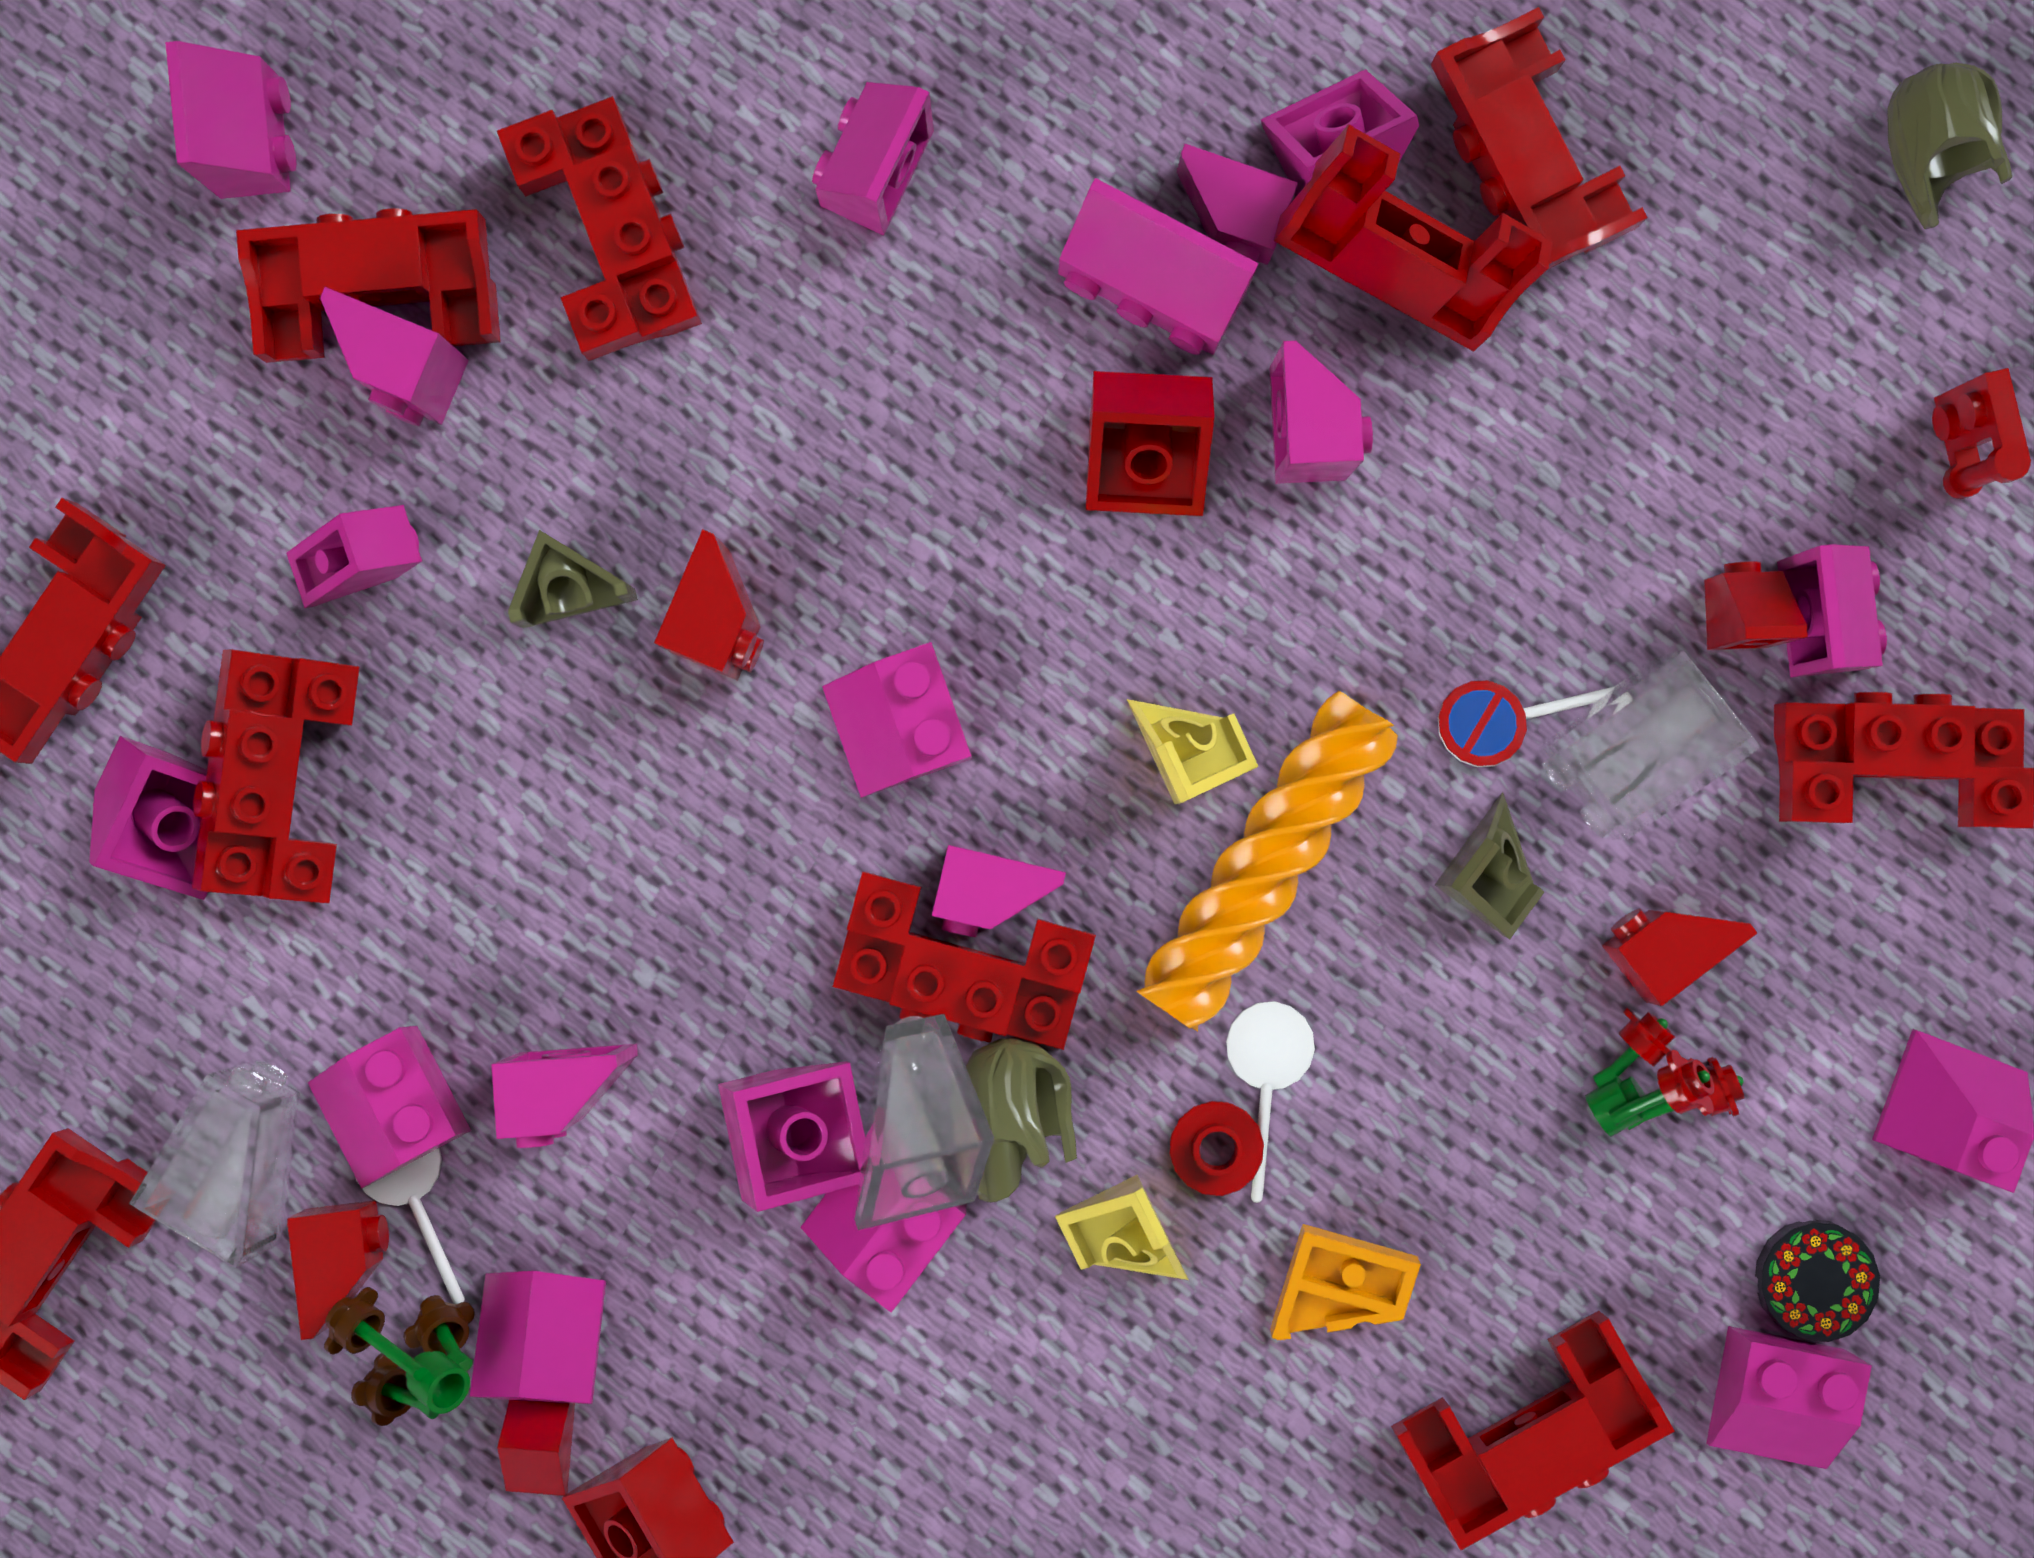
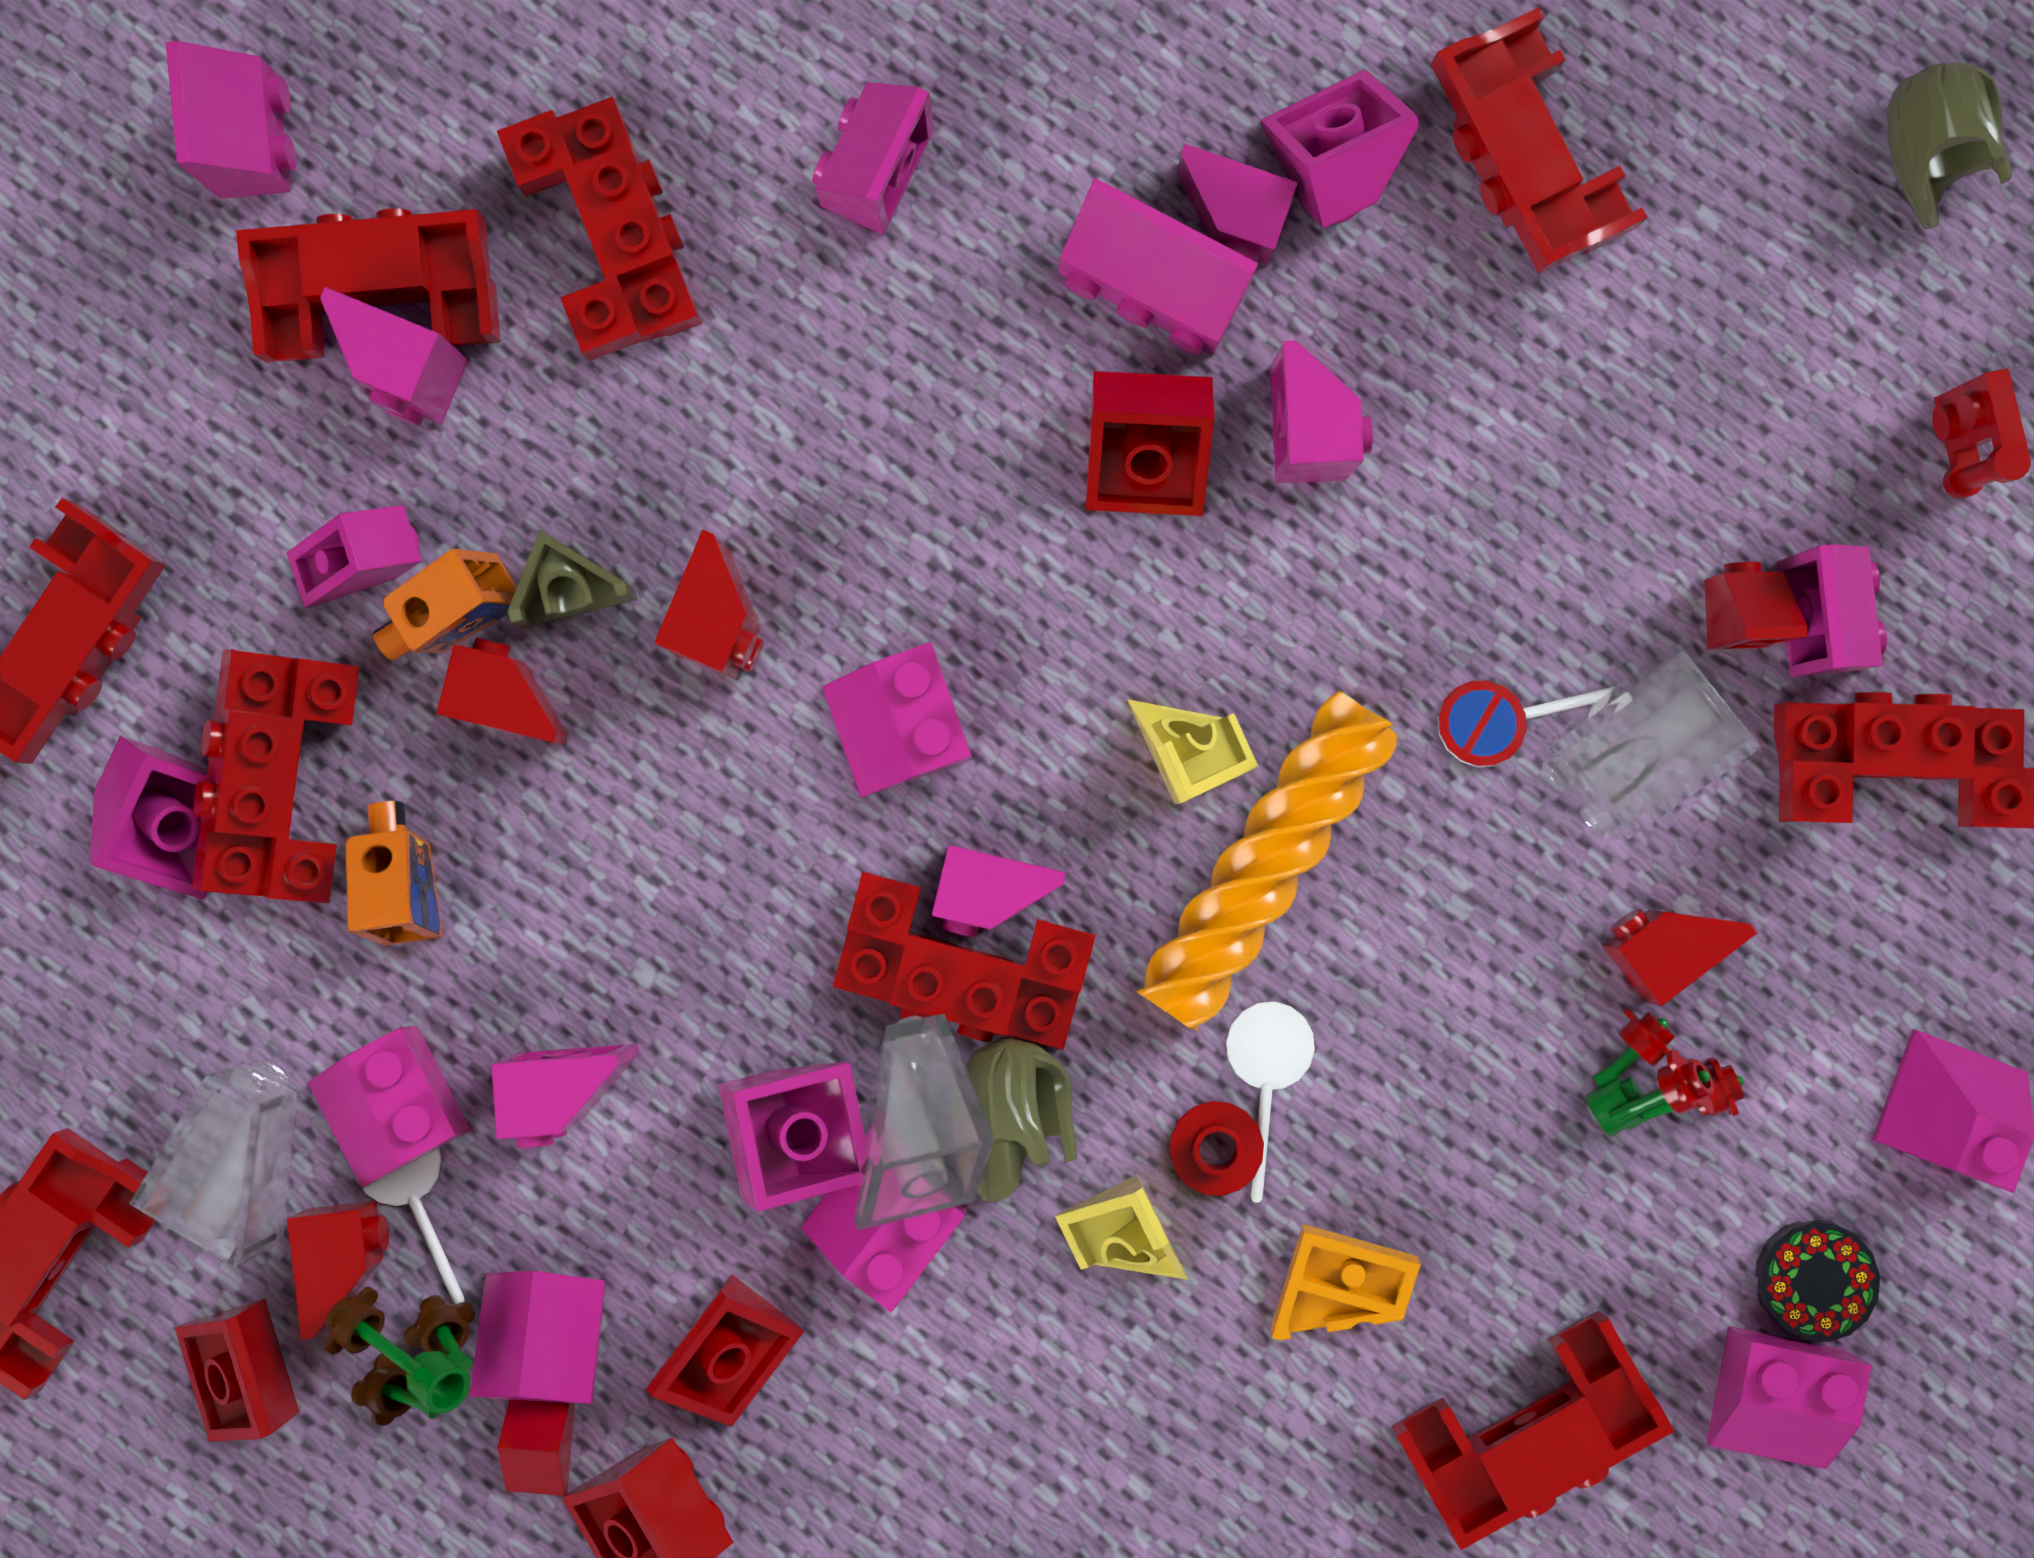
red bracket [1274,124,1553,352] -> none
olive slope [1435,792,1544,940] -> none
none -> red slope [174,1298,300,1442]
none -> orange torso [346,801,443,946]
none -> orange torso [373,548,517,661]
none -> red slope [436,638,568,745]
none -> red slope [646,1274,804,1427]

